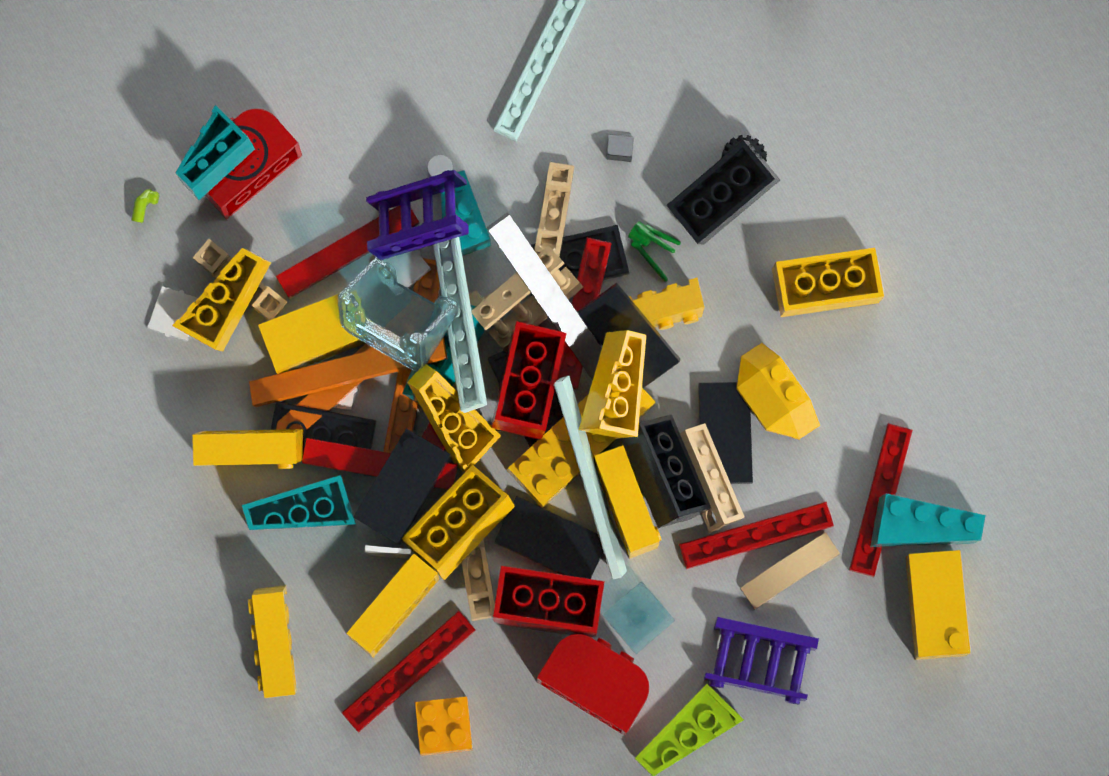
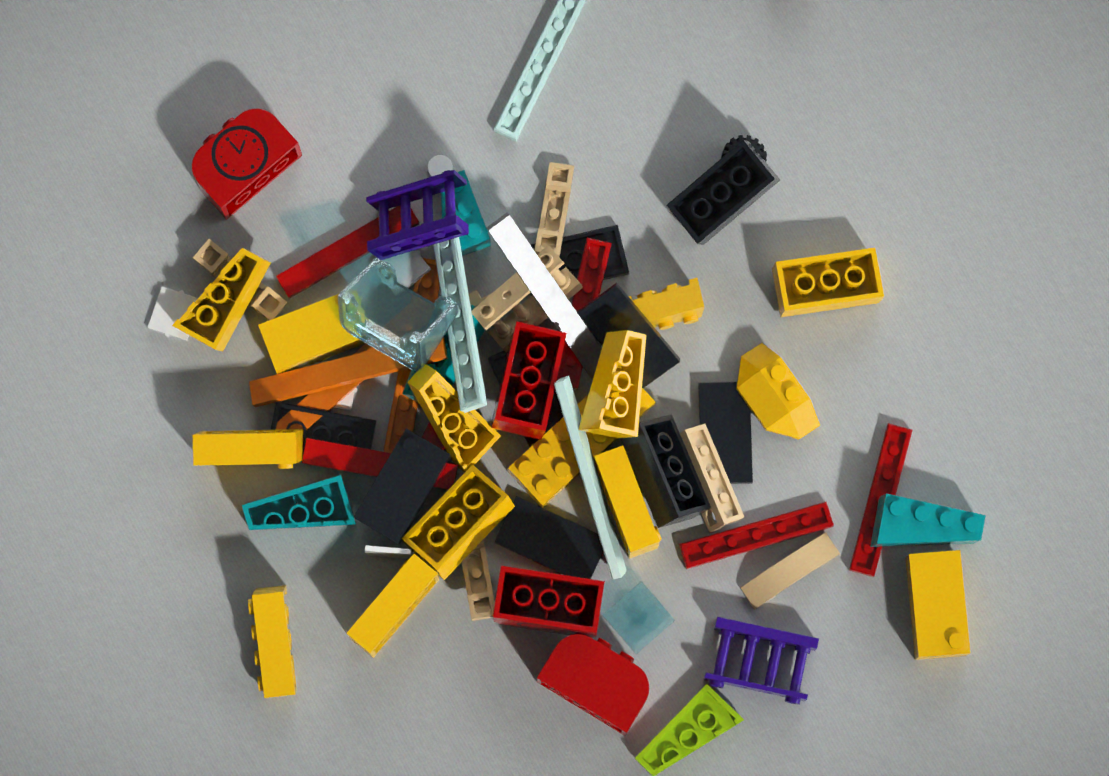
lime arm [131,189,160,223] -> none
teal wedge [175,105,255,200] -> none
red tile [341,611,476,733] -> none
light orange brick [415,696,473,756] -> none
slope [607,134,634,162] -> none
green plant [628,221,681,282] -> none

